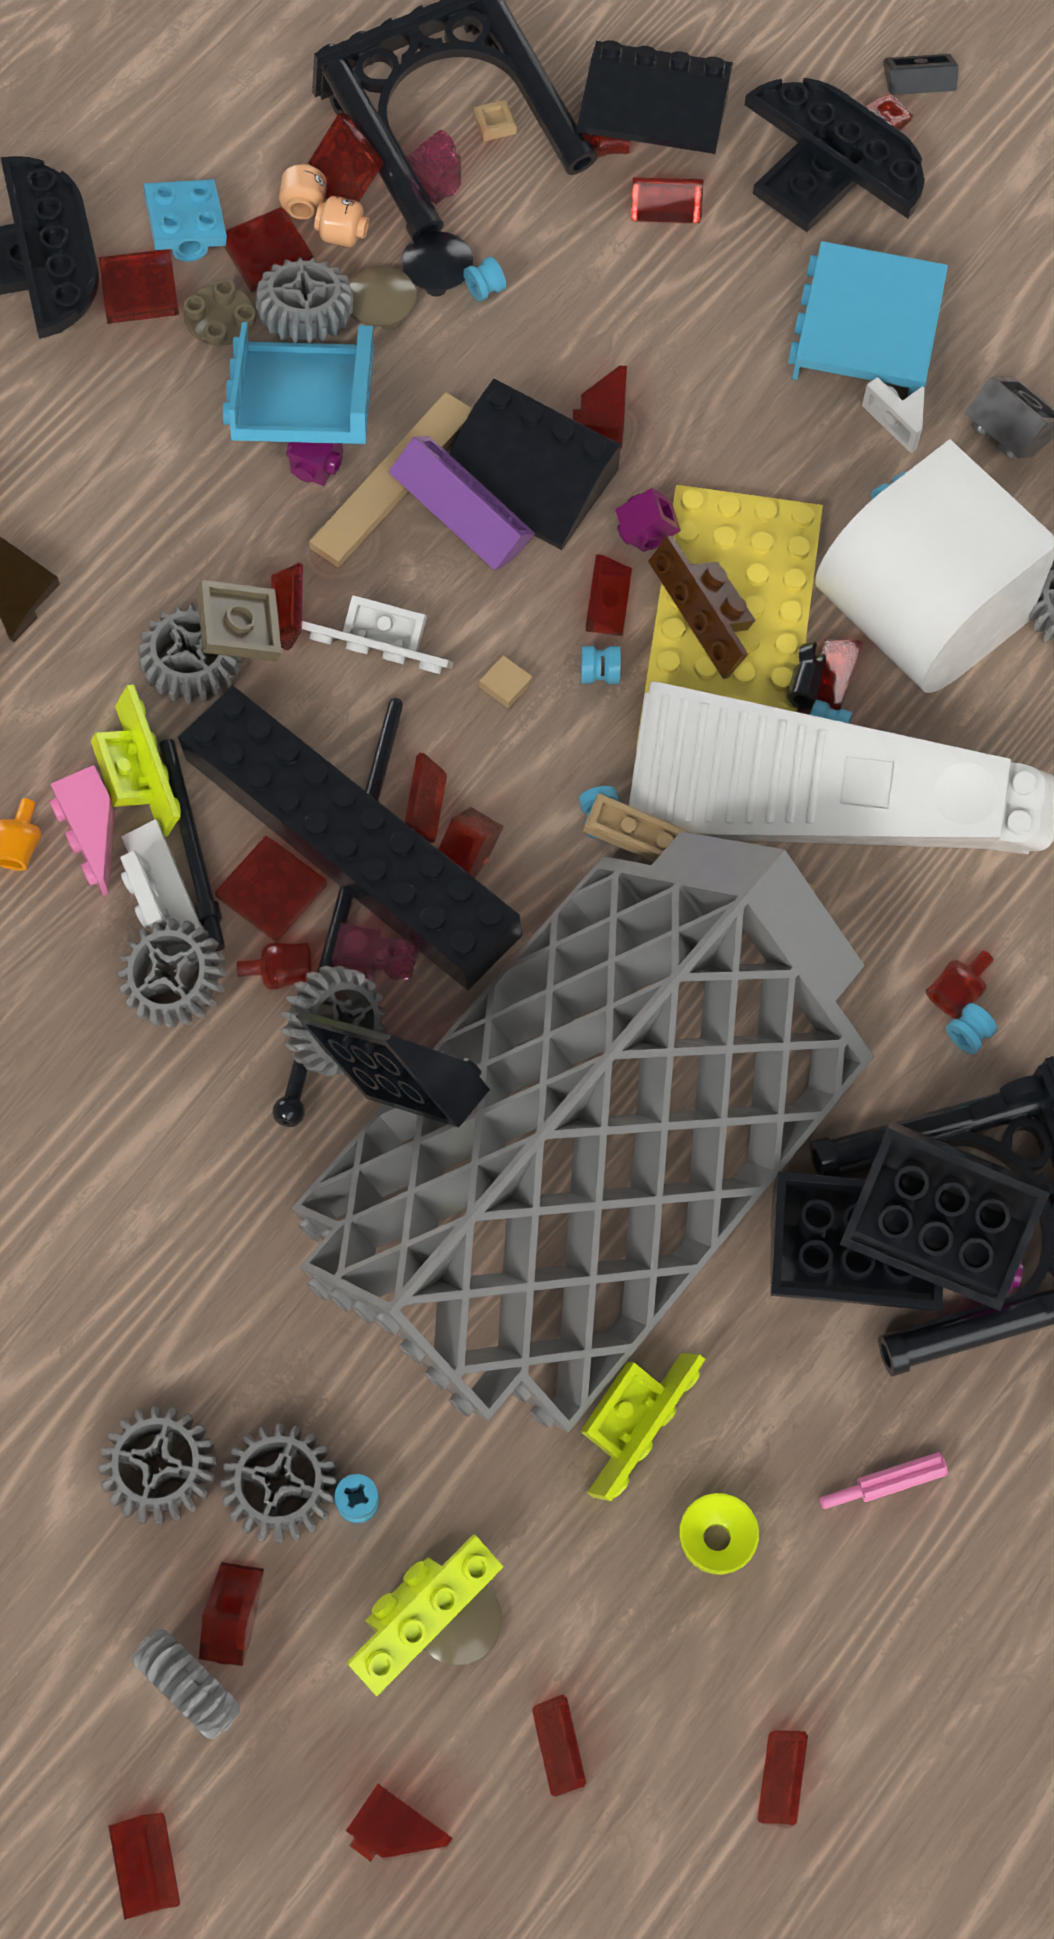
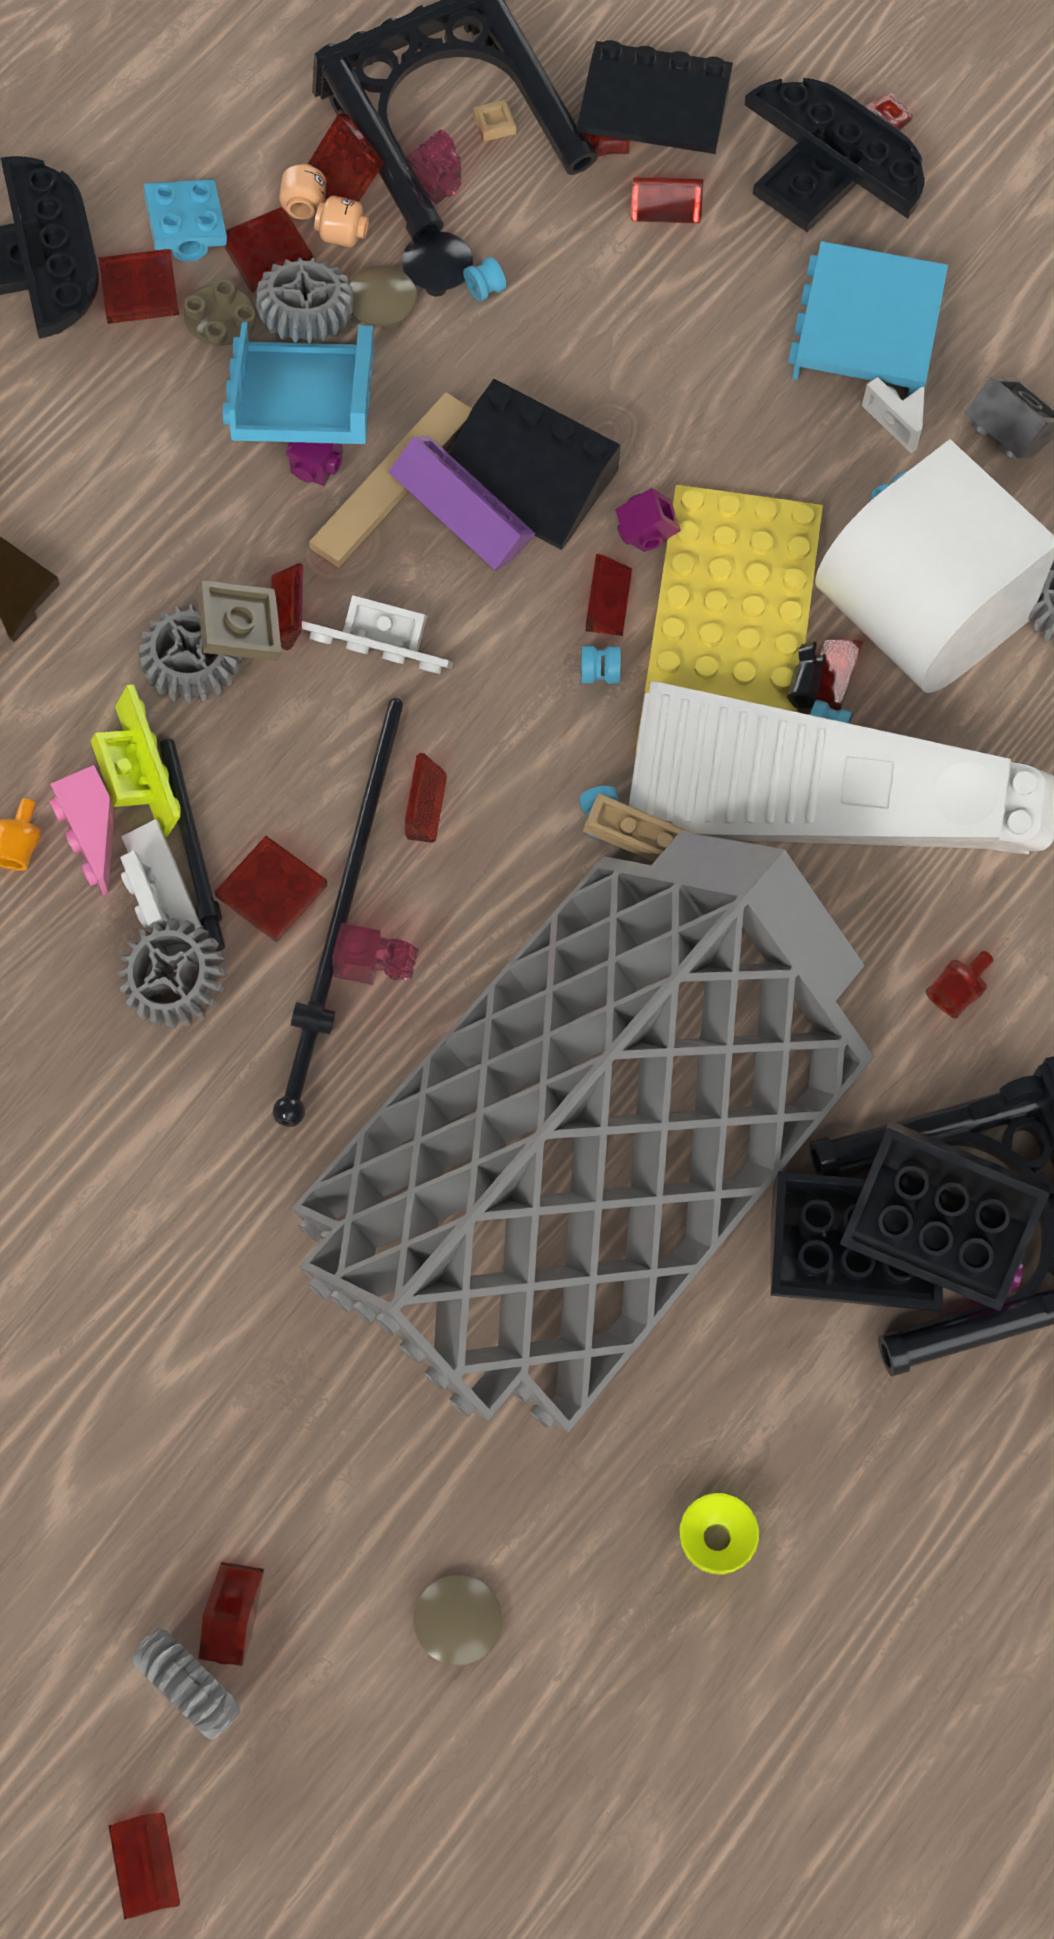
light grey gear [98,1406,217,1525] -> none
black brick [178,685,523,991] -> none
light grey gear [220,1424,339,1544] -> none
clear red piece [237,943,311,990] -> none
light grey gear [280,965,387,1076] -> none
black slope [296,1011,490,1128] -> none
medium azure wheel [335,1474,379,1524] -> none
neon yellow bracket [346,1534,503,1696] -> none
clear red slope [346,1784,453,1862] -> none
clear red slope [438,807,504,878] -> none
tan tile [479,655,533,709] -> none
clear red slope [532,1695,587,1797] -> none
clear red slope [573,365,627,449] -> none
neon yellow bracket [580,1353,706,1501] -> none
reddish brown bracket [648,536,756,679] -> none
clear red slope [757,1730,808,1829] -> none
bright pink axle [819,1451,948,1509] -> none
black slope [883,54,958,95] -> none
medium azure wheel [946,1003,998,1054] -> none

